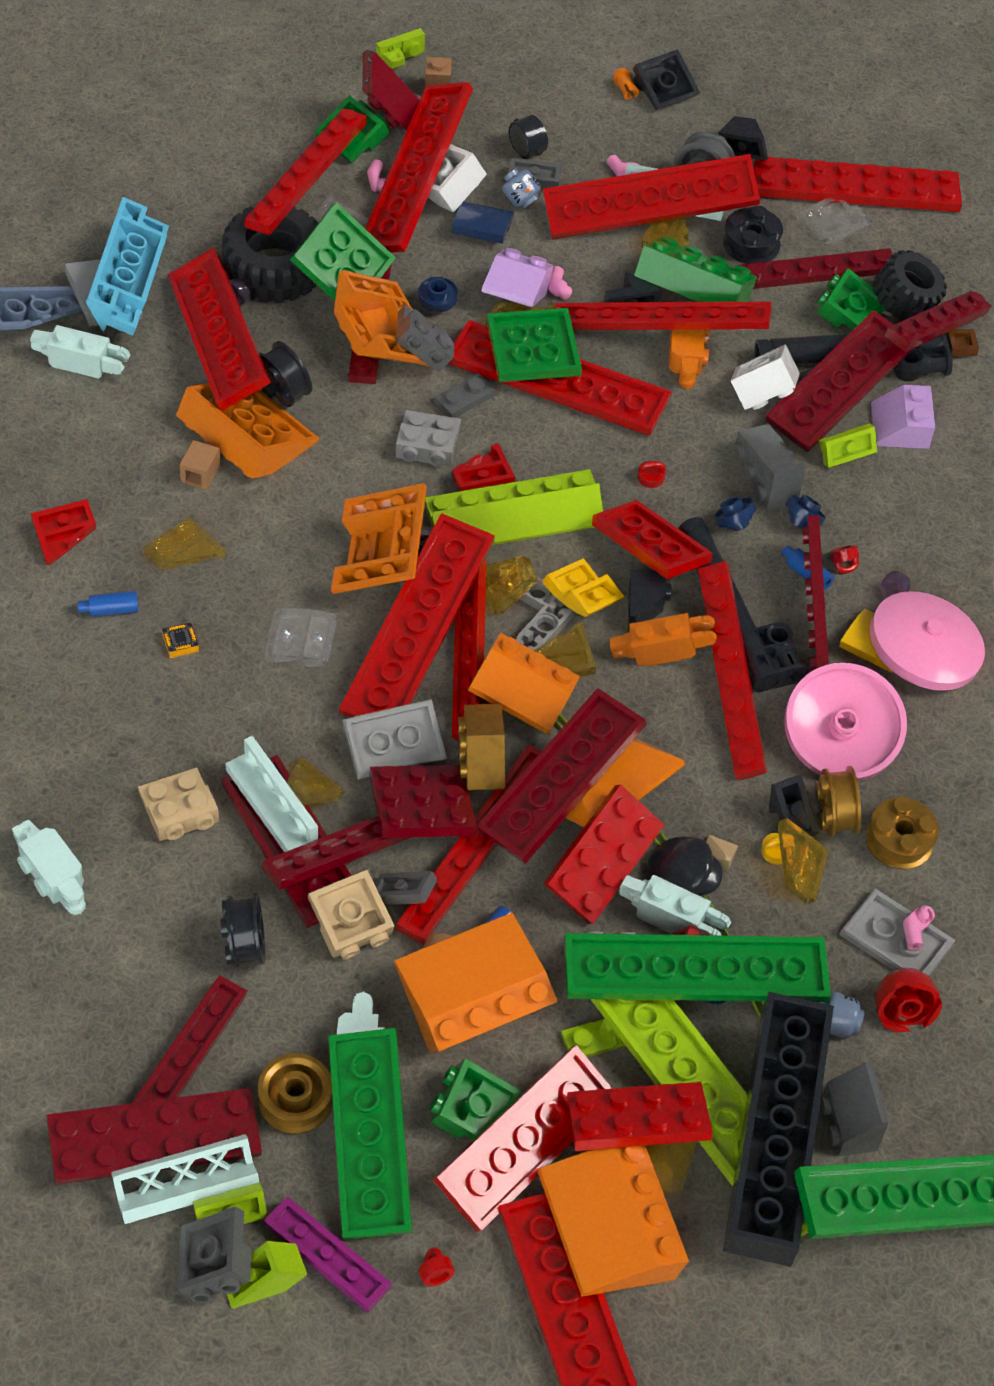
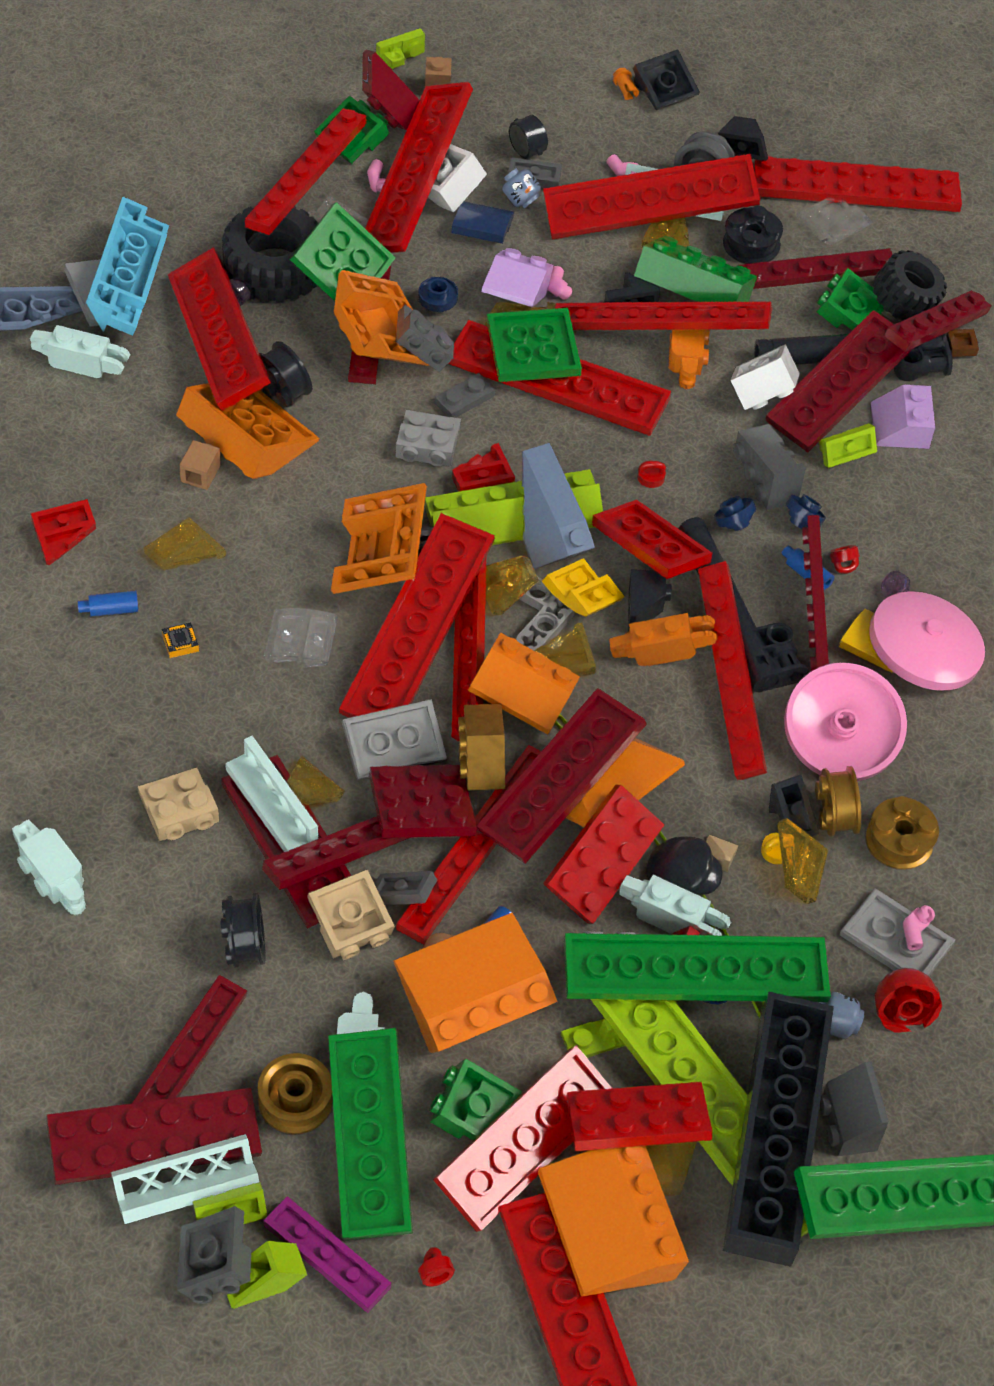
none -> sand blue wedge [522,443,595,569]

